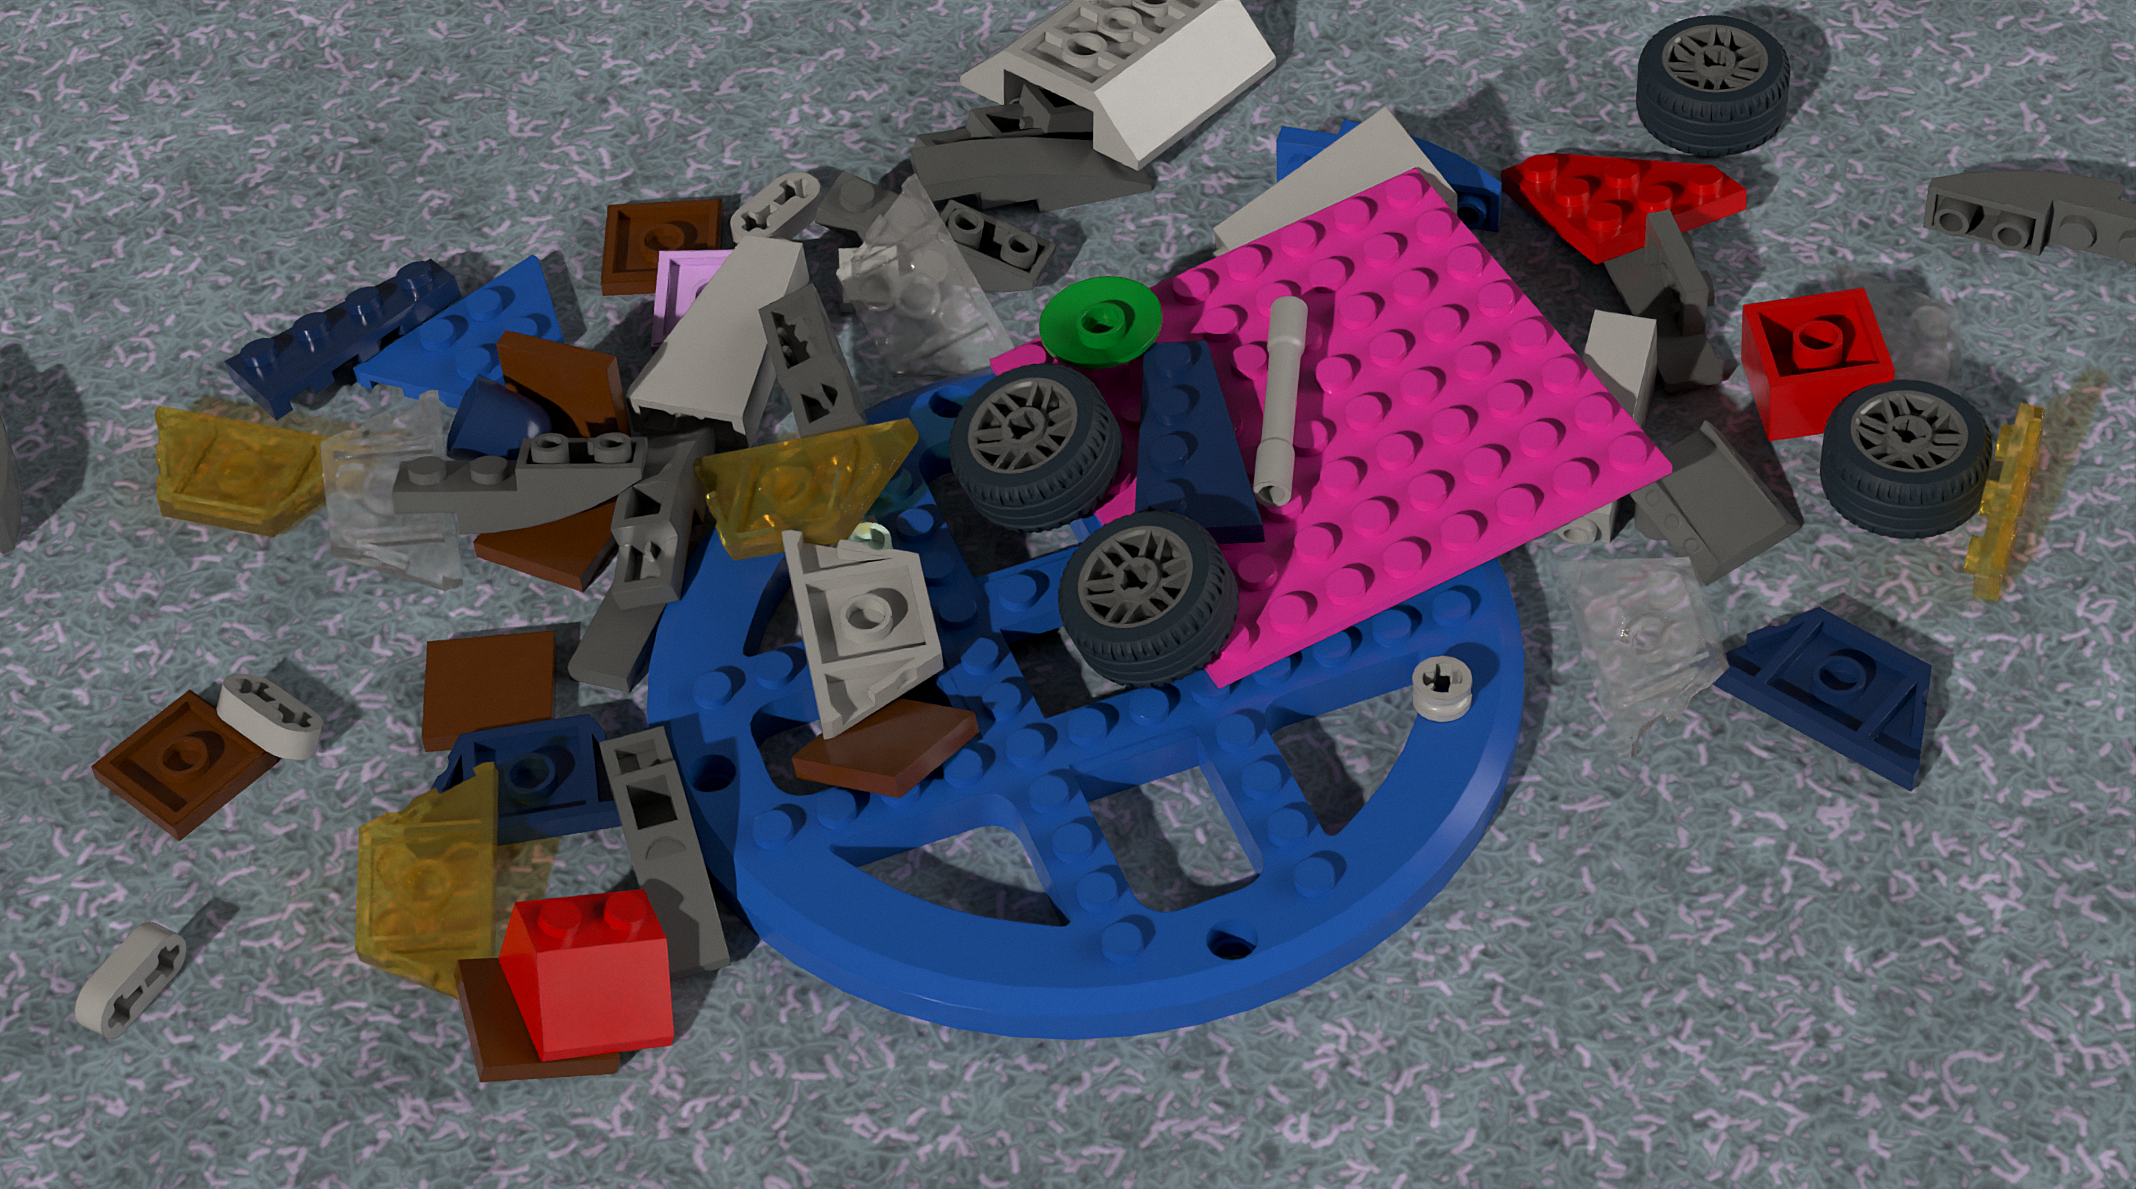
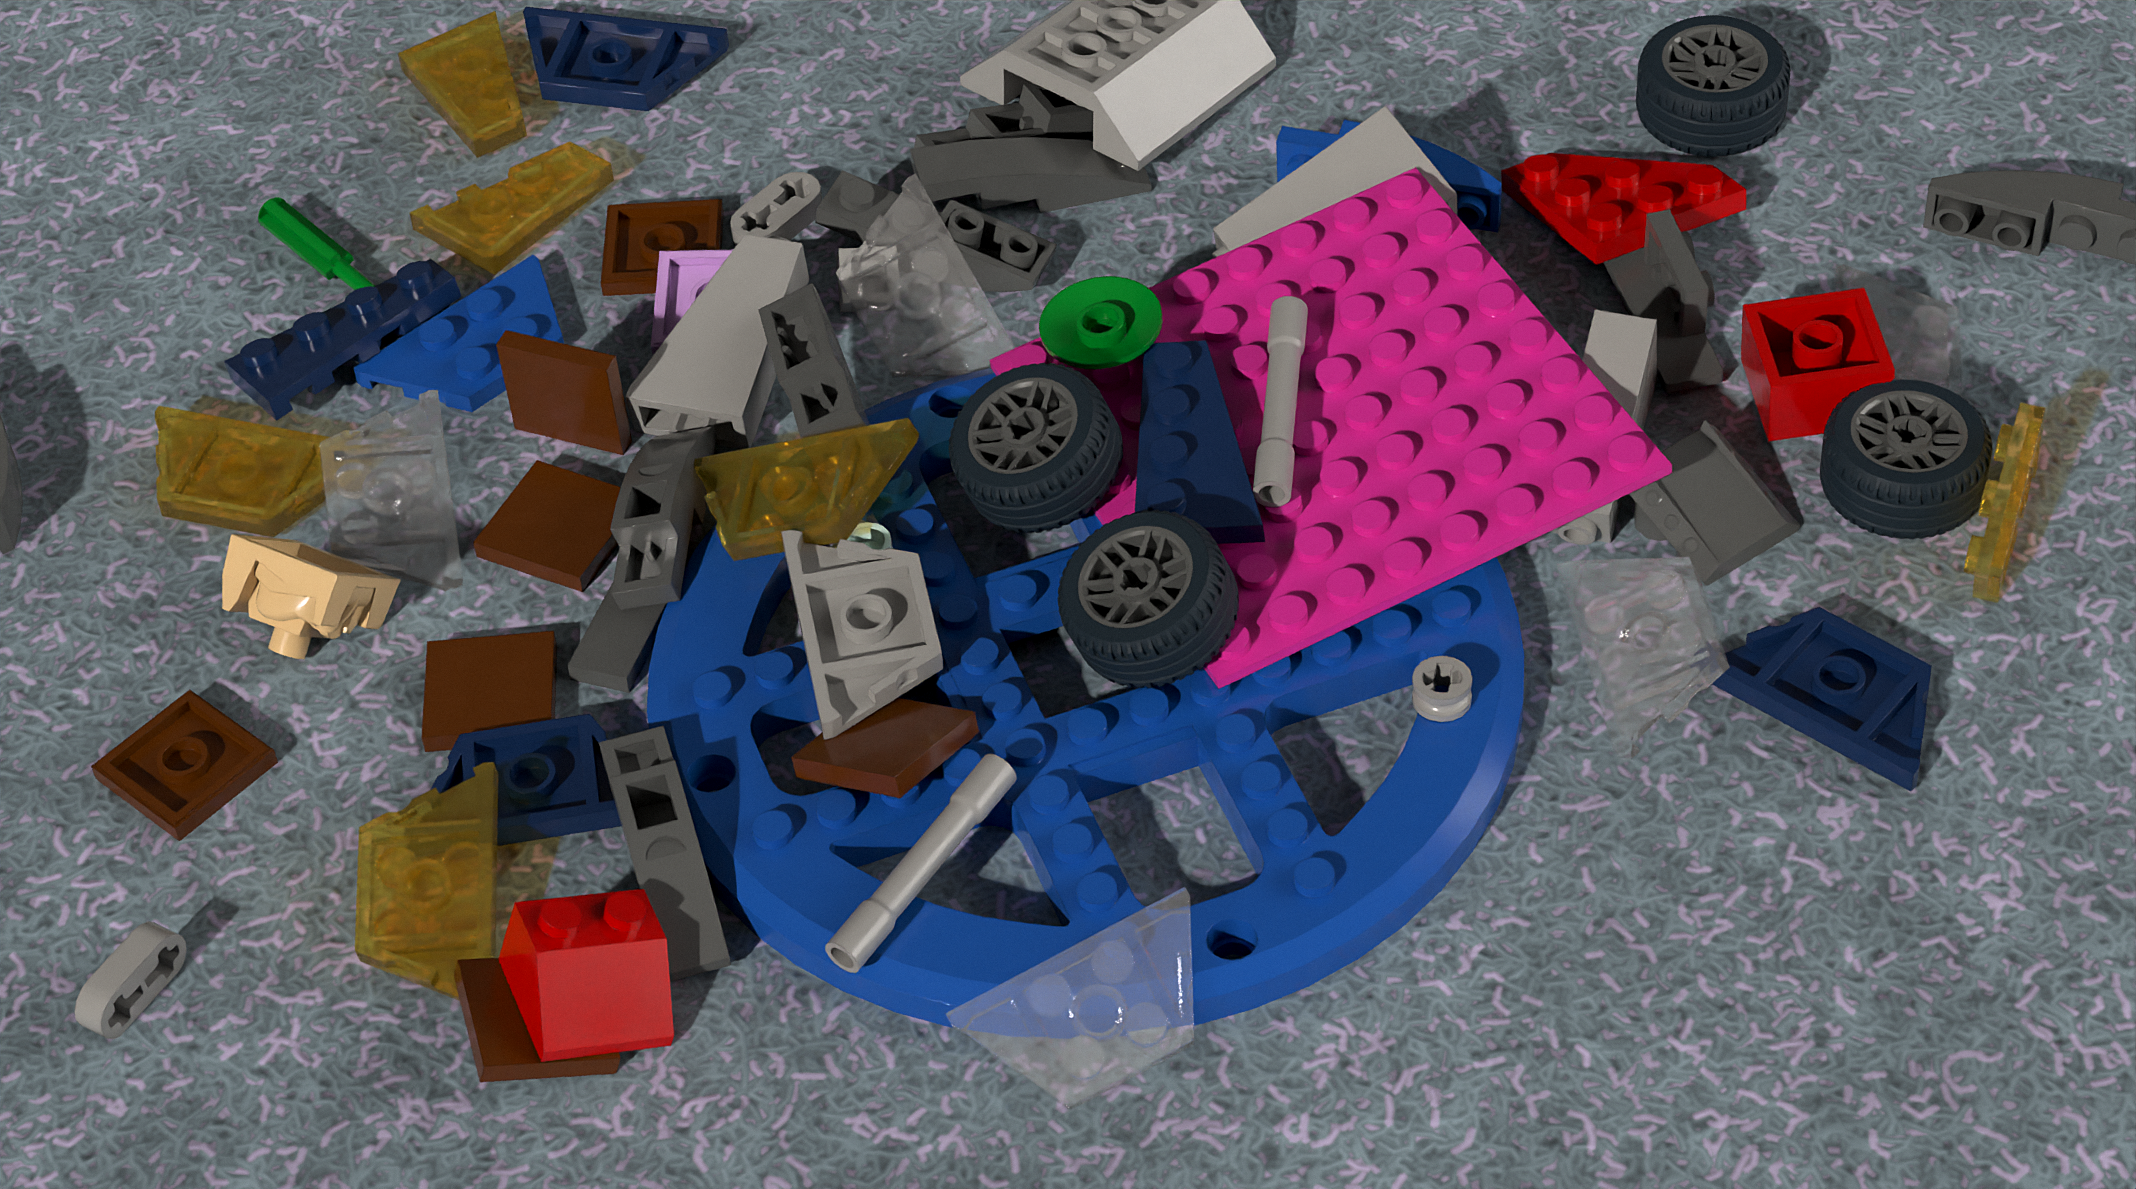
light grey beam [216,673,324,760] -> none
dark grey slope [392,432,648,535] -> none
dark blue helmet [445,373,552,461] -> none
none -> tan brick [222,534,401,659]
none -> green axle [258,197,376,290]
none -> clear yellow wing [398,11,527,158]
none -> clear yellow wing [409,141,614,275]
none -> dark blue wing [523,7,729,111]
none -> light grey piece [825,754,1017,973]
none -> clear wing [946,887,1195,1110]

